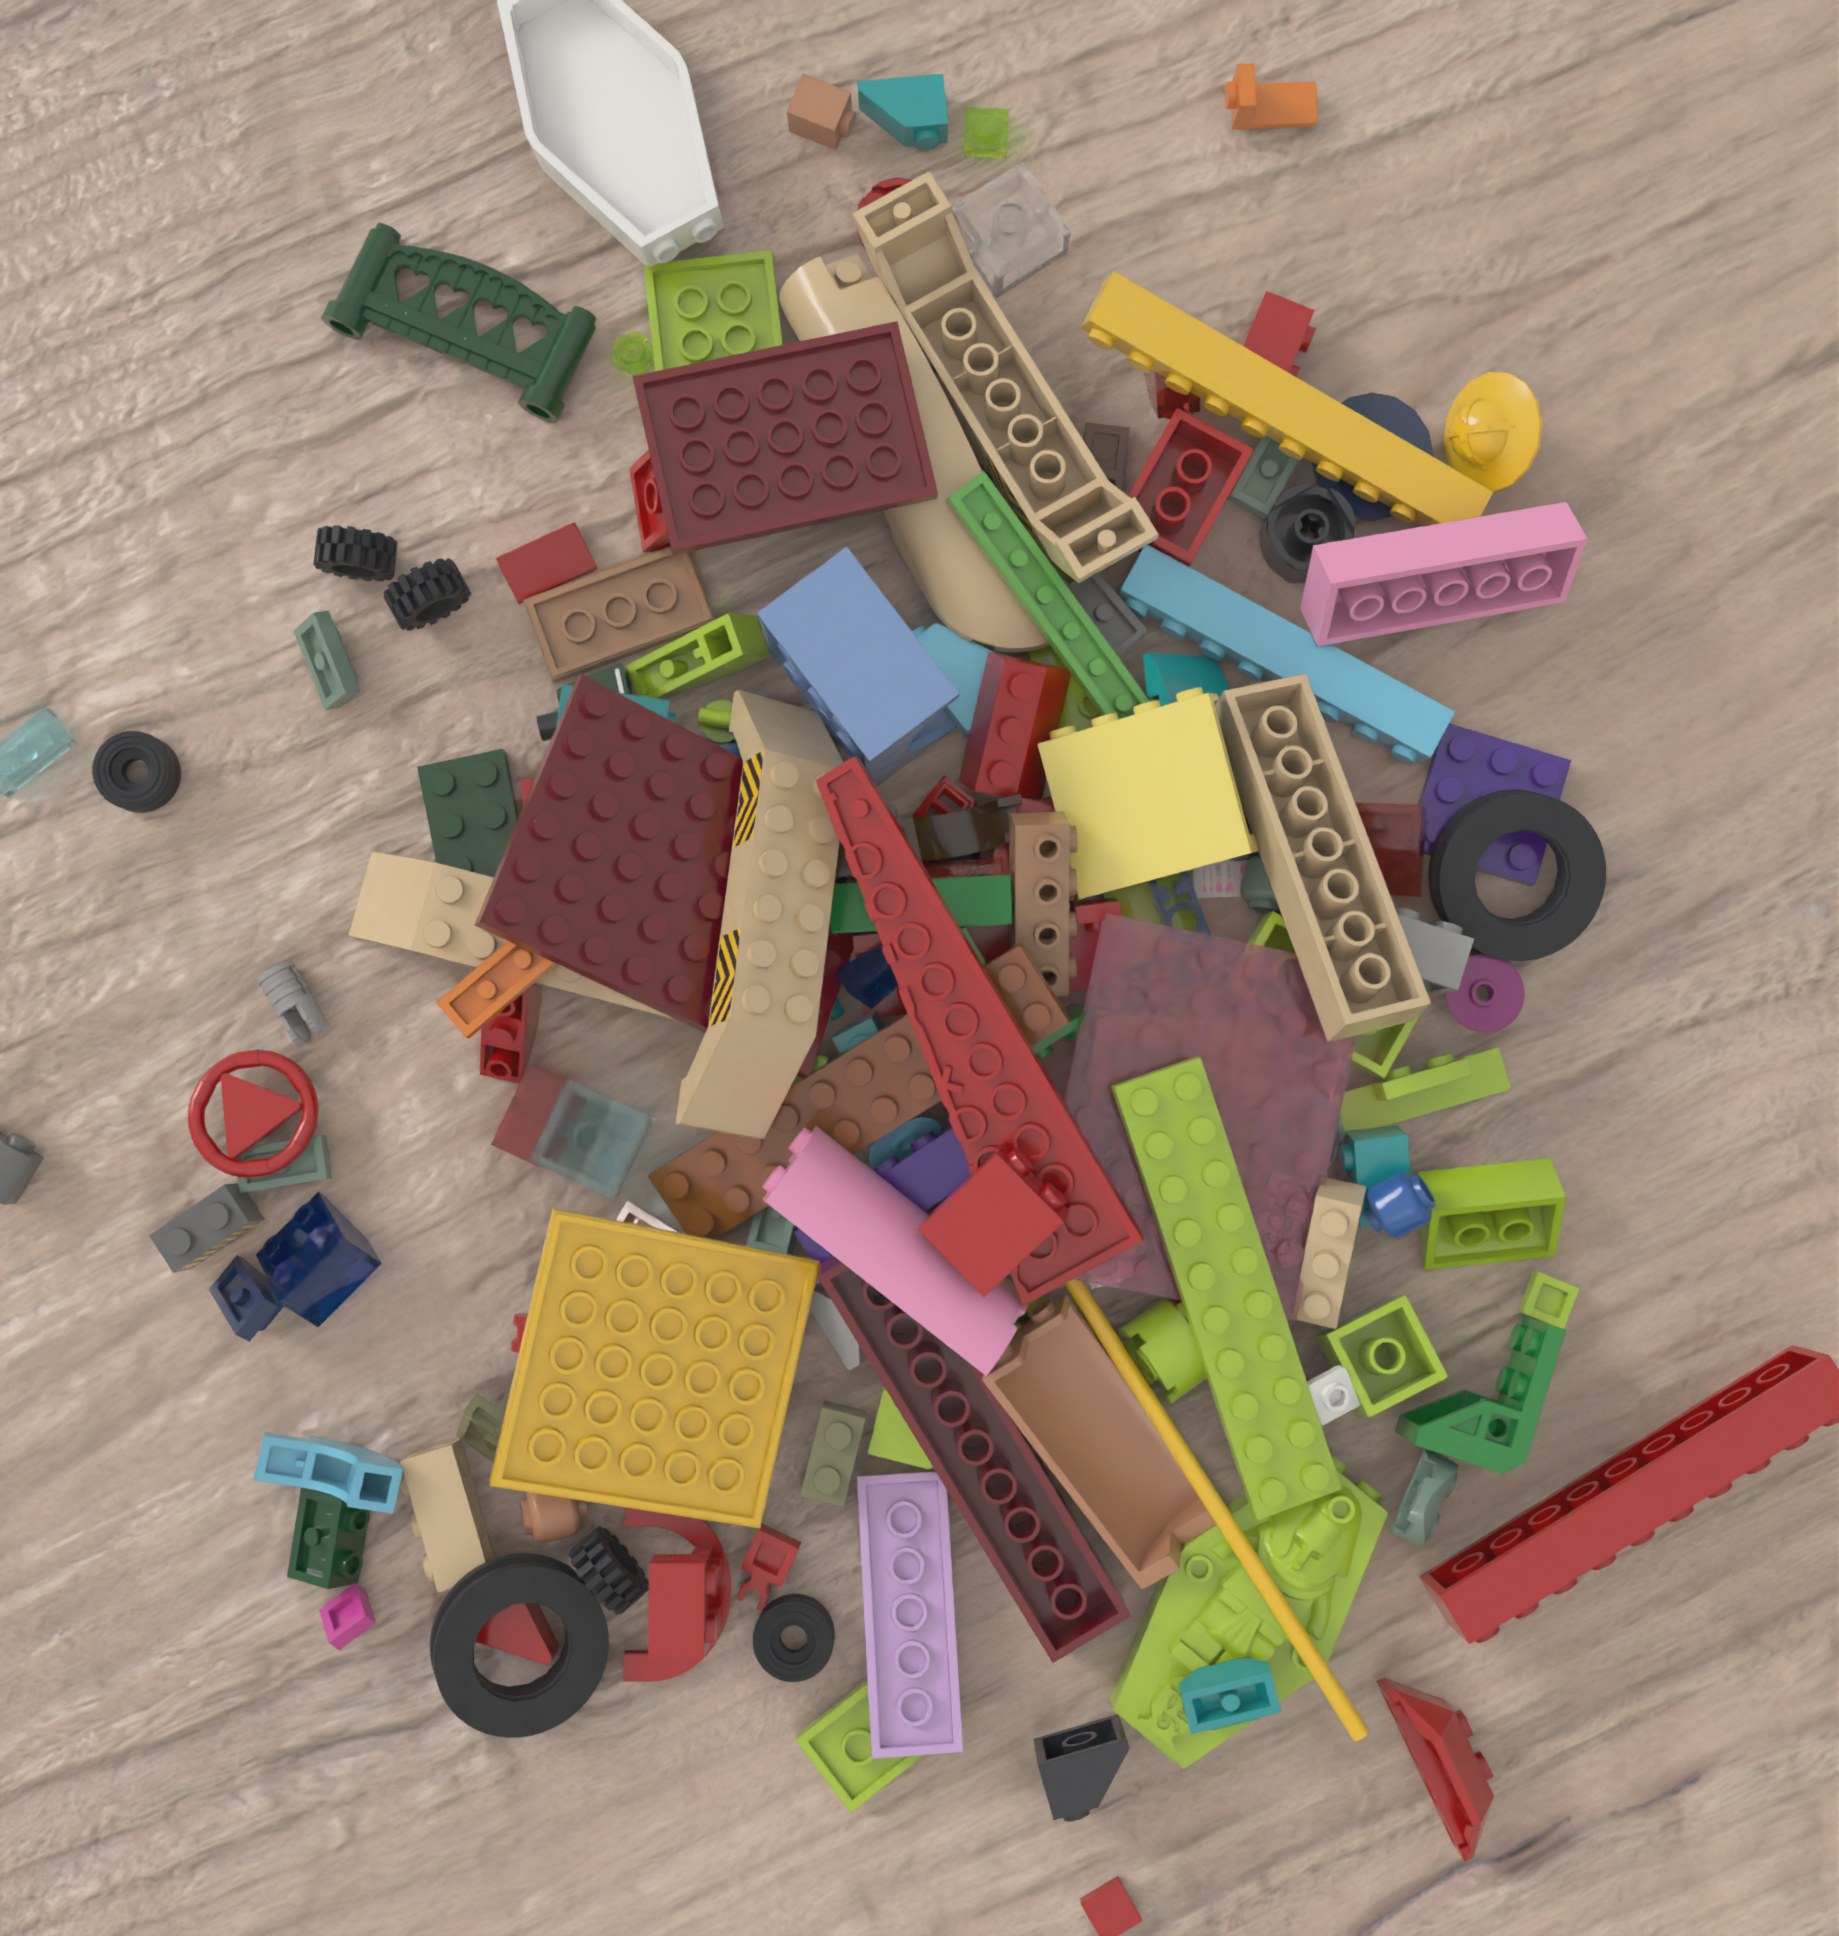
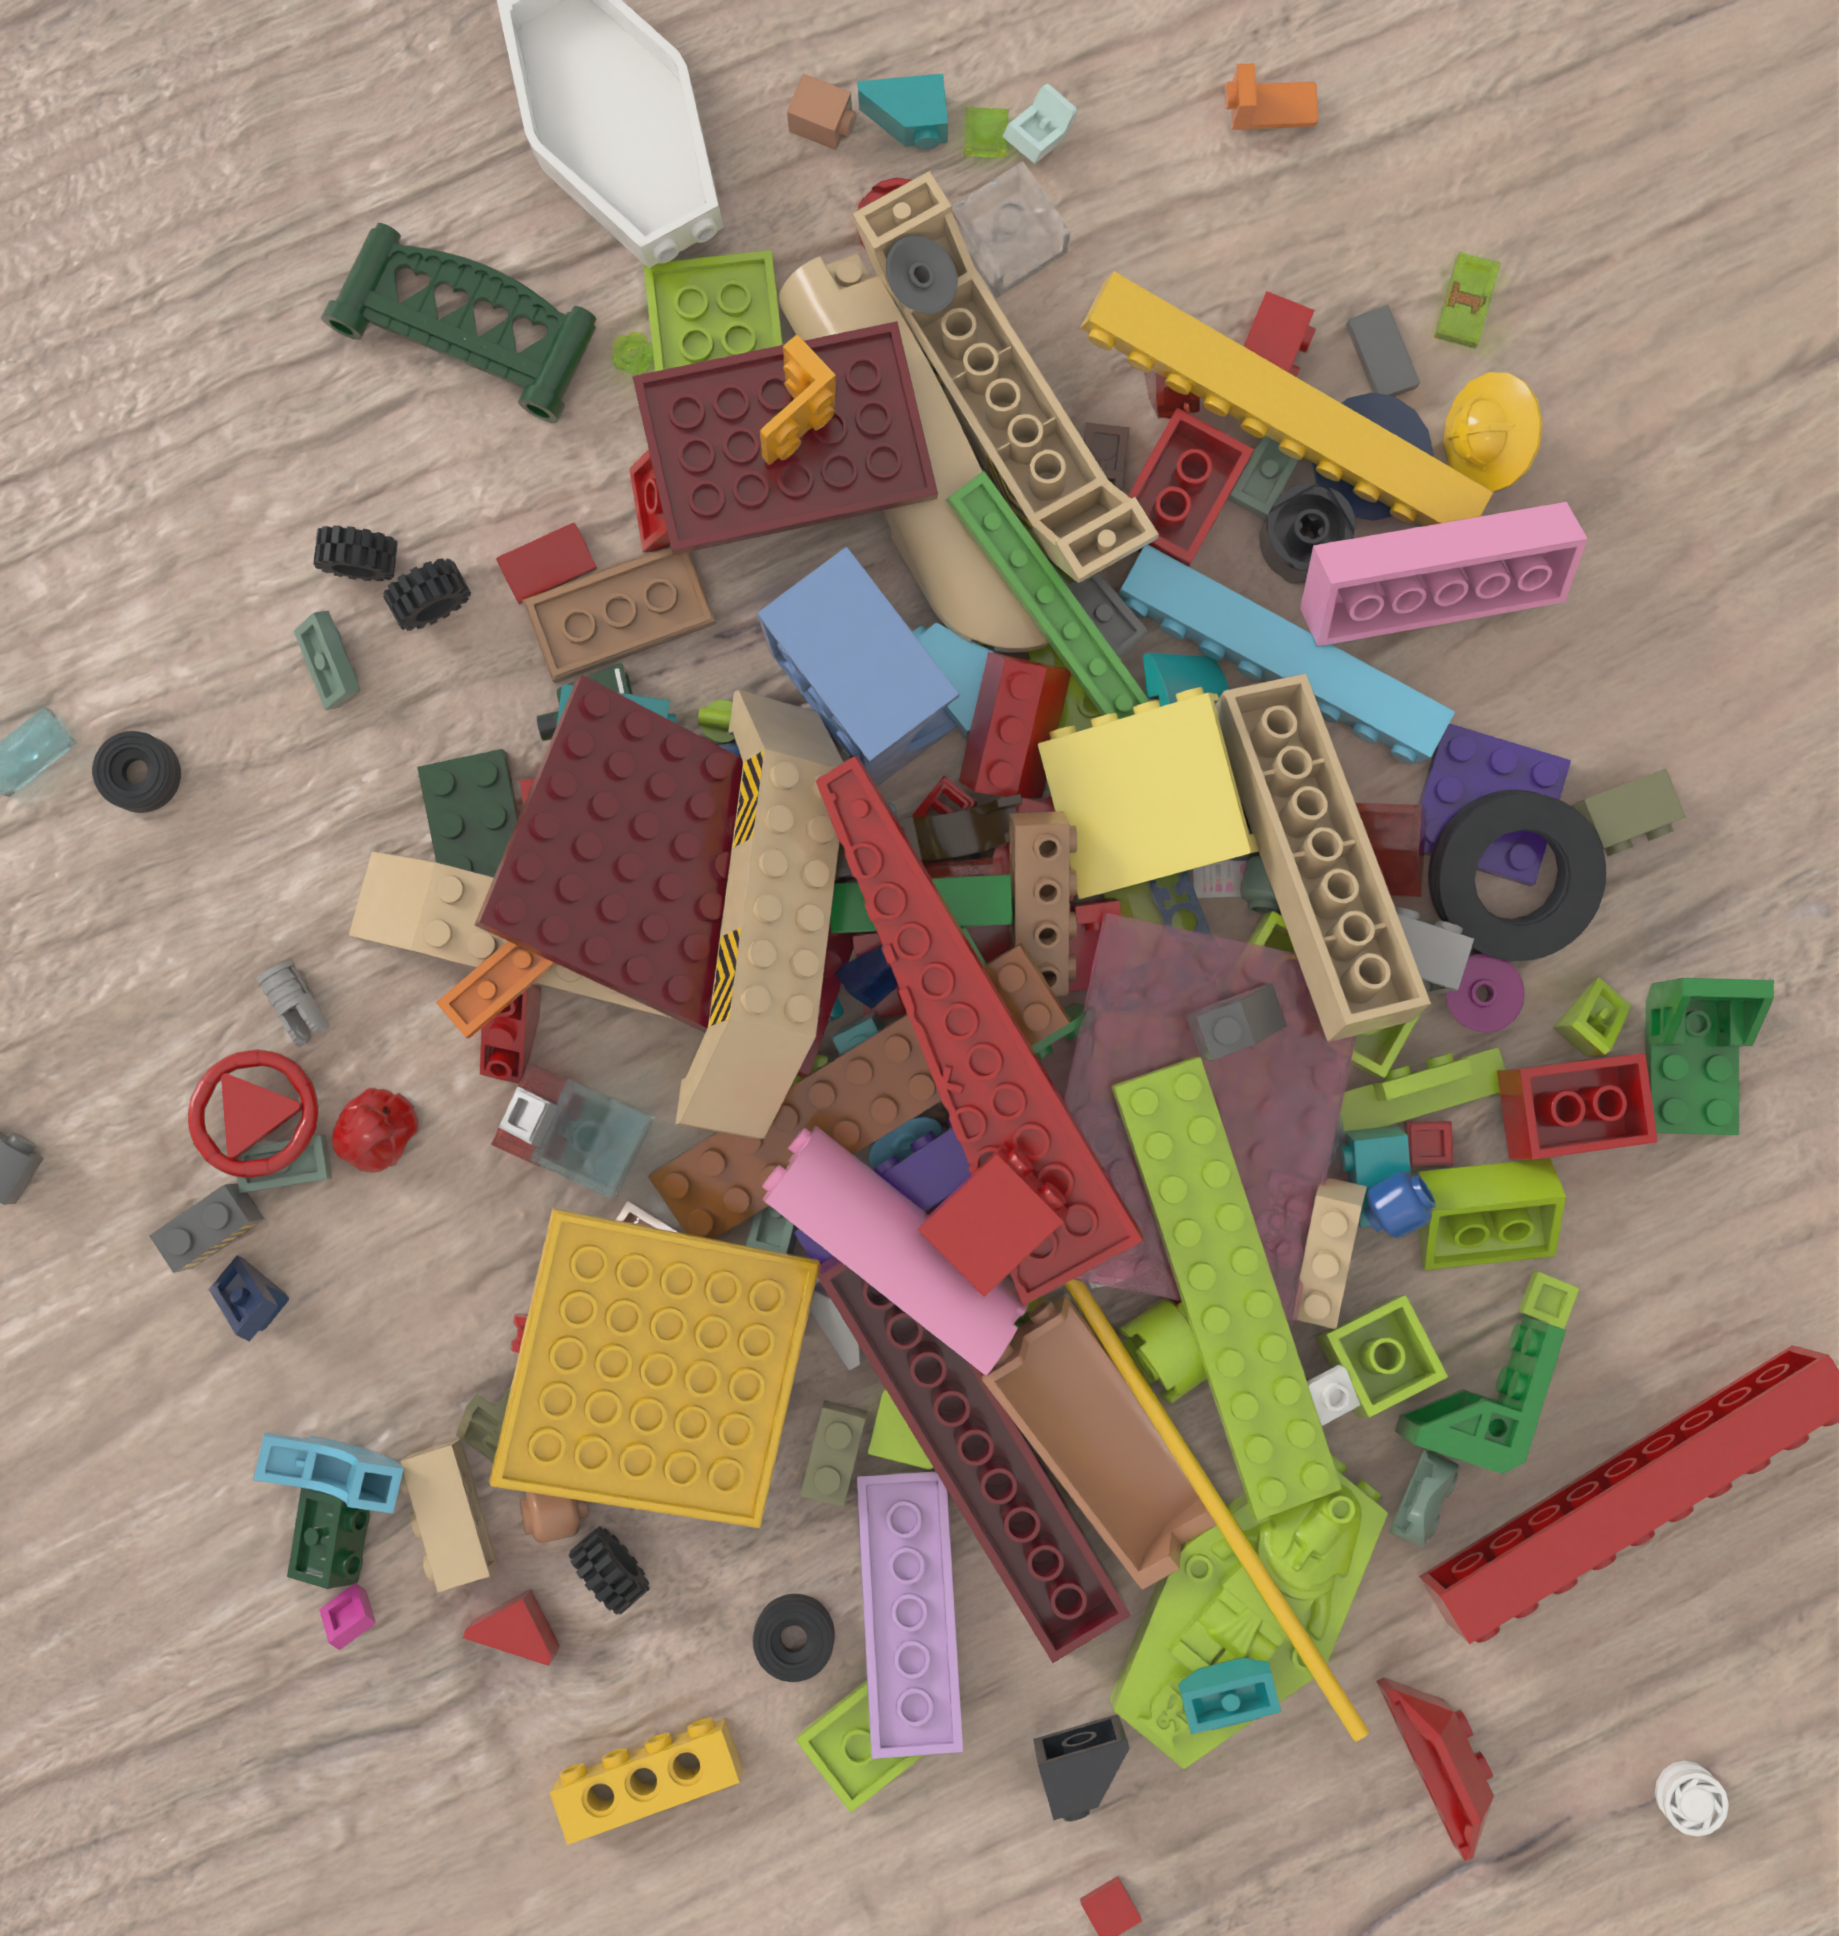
clear blue slope [256,1192,382,1327] -> none
black tyre [430,1553,609,1738] -> none
red piece [623,1507,732,1682] -> none
lime slope [626,613,770,699] -> none
red plate [736,1523,802,1611] -> none
none -> red hair [332,1087,419,1173]
none -> light grey tile [499,1086,559,1147]
none -> yellow brick [549,1717,743,1845]
none -> light orange bracket [760,334,836,465]
none -> dark grey piece [886,235,958,314]
none -> light aqua bracket [1002,84,1077,164]
none -> dark grey slope [1185,983,1287,1061]
none -> dark grey tile [1346,305,1420,397]
none -> red tile [1404,1121,1454,1166]
none -> clear neon green tile [1434,252,1501,349]
none -> red brick [1497,1053,1658,1160]
none -> lime slope [1553,977,1632,1056]
none -> olive brick [1571,768,1686,856]
none -> green bracket [1645,978,1774,1135]
none -> white wheel [1655,1760,1729,1837]

